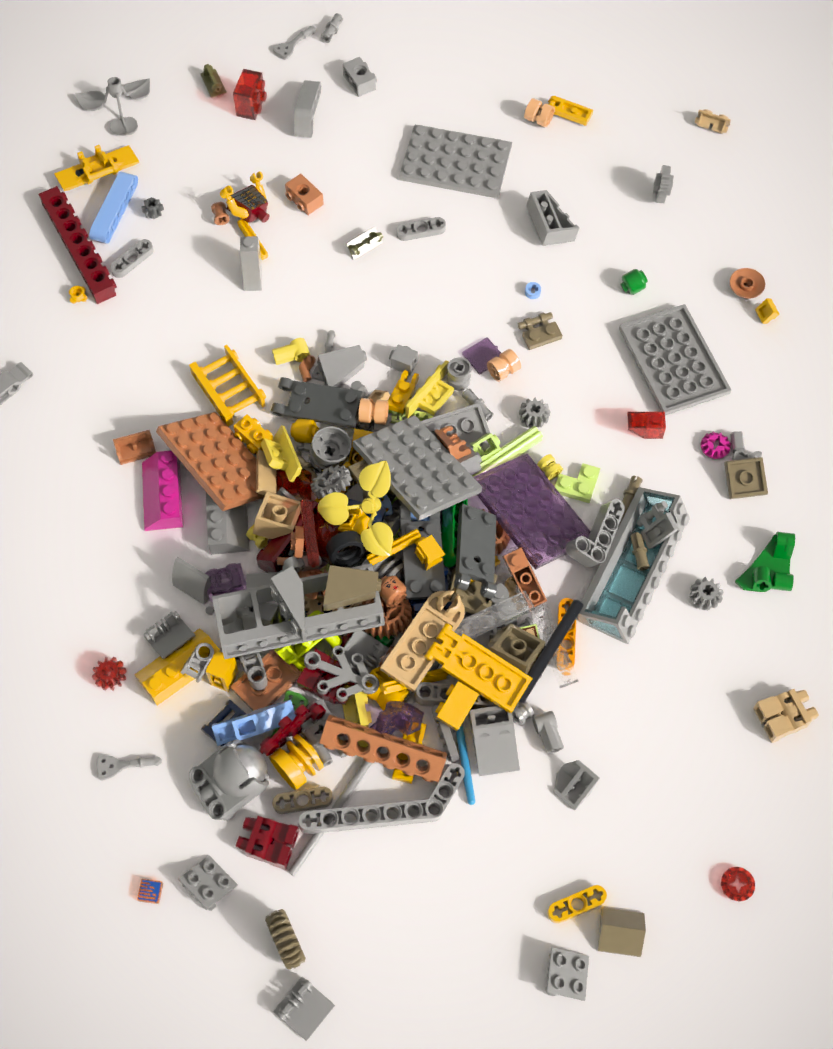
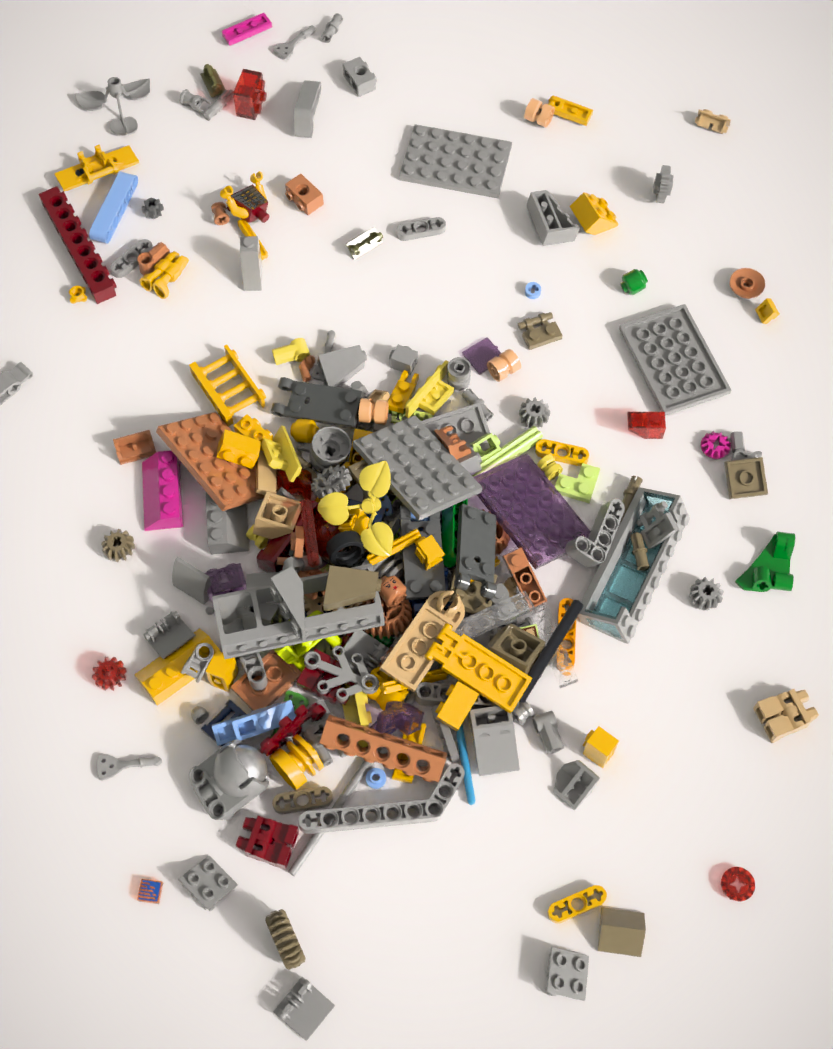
none -> dark tan gear [101,528,135,562]
none -> nougat piece [137,242,170,275]
none -> yellow piece [140,251,189,299]
none -> light grey piece [179,89,211,113]
none -> light grey hinge [191,706,209,724]
none -> light grey piece [203,89,234,121]
none -> yellow brick [217,429,261,469]
none -> dark pink plate [222,13,272,46]
none -> light blue plate [366,768,386,789]
none -> yellow beam [535,439,589,466]
none -> yellow slope [569,192,619,235]
none -> yellow brick [583,726,619,768]

